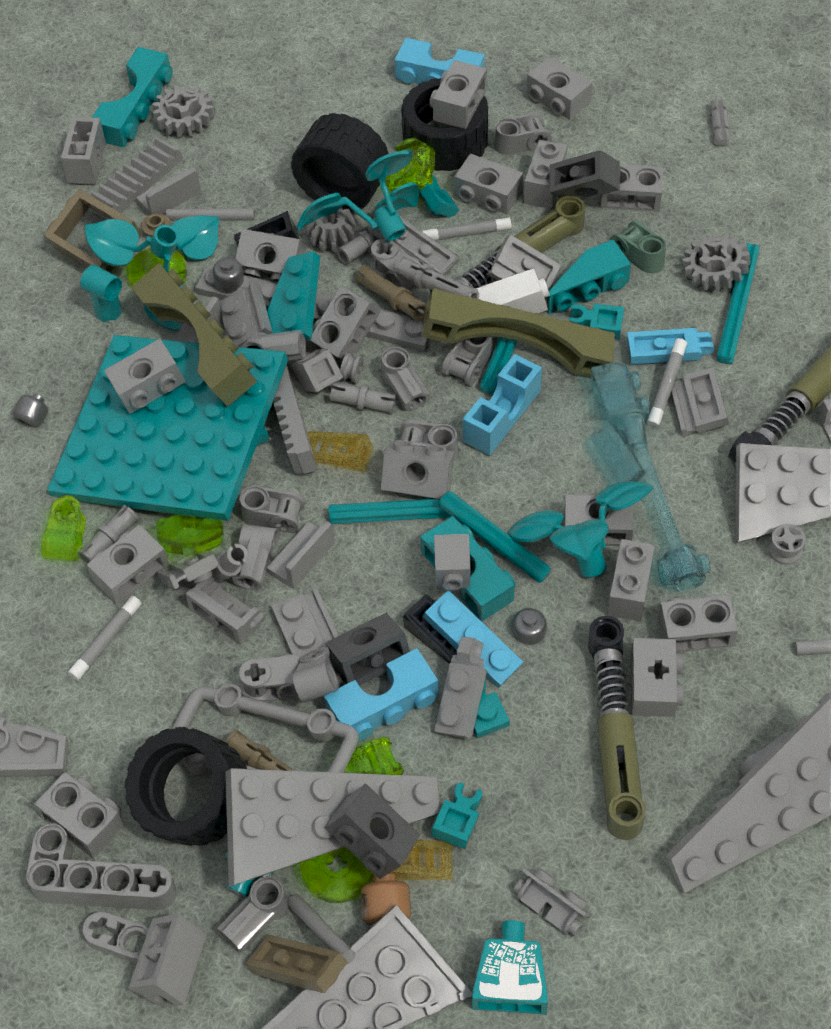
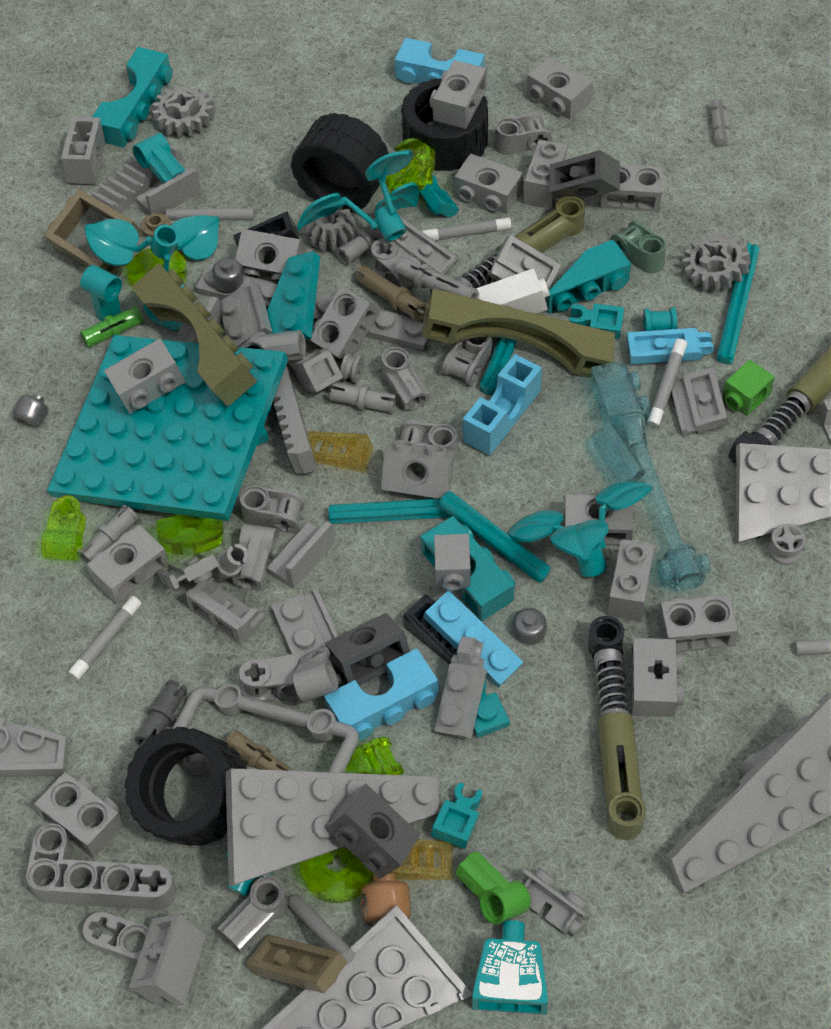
none -> bright green pin [80,305,144,348]
none -> teal piece [132,133,186,184]
none -> dark grey pin [135,680,188,745]
none -> bright green piece [455,851,531,924]
none -> teal bush [643,307,678,331]
none -> bright green brick [722,359,775,416]

